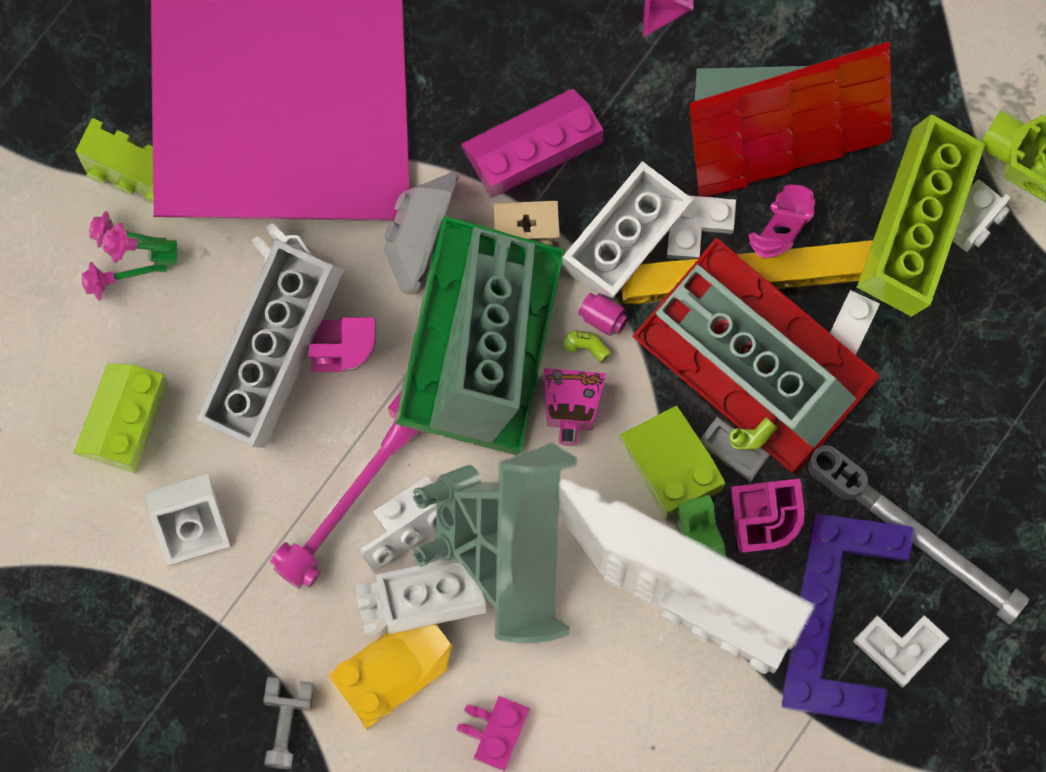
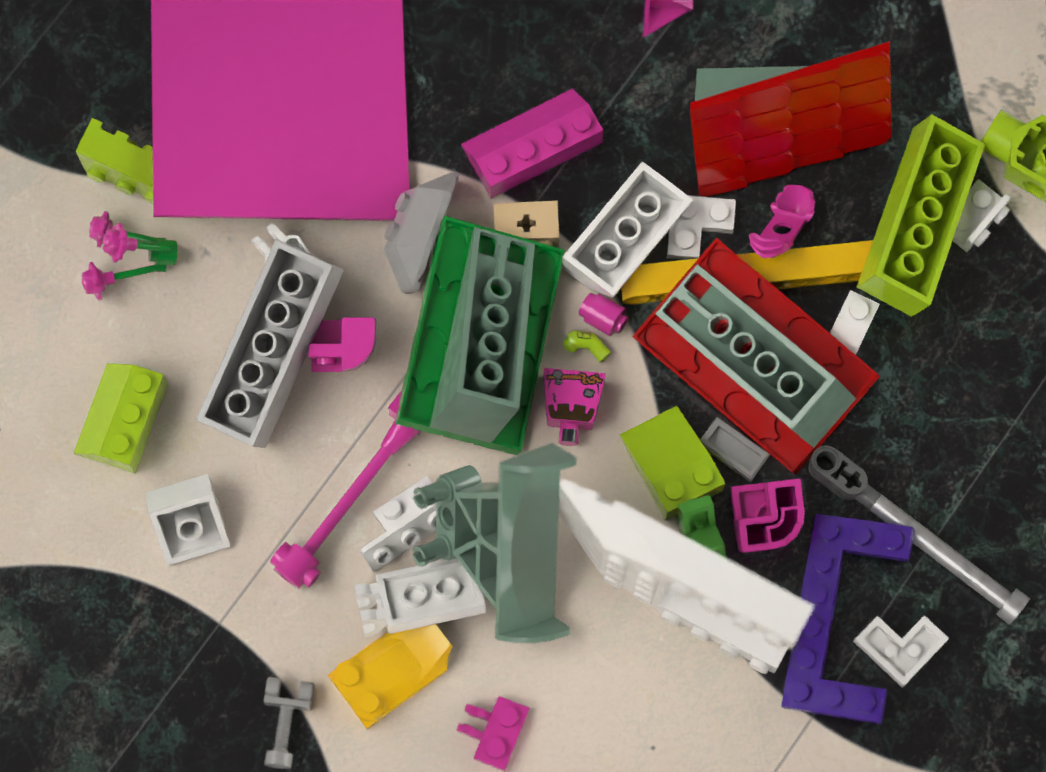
lime arm [729,417,778,450] -> none

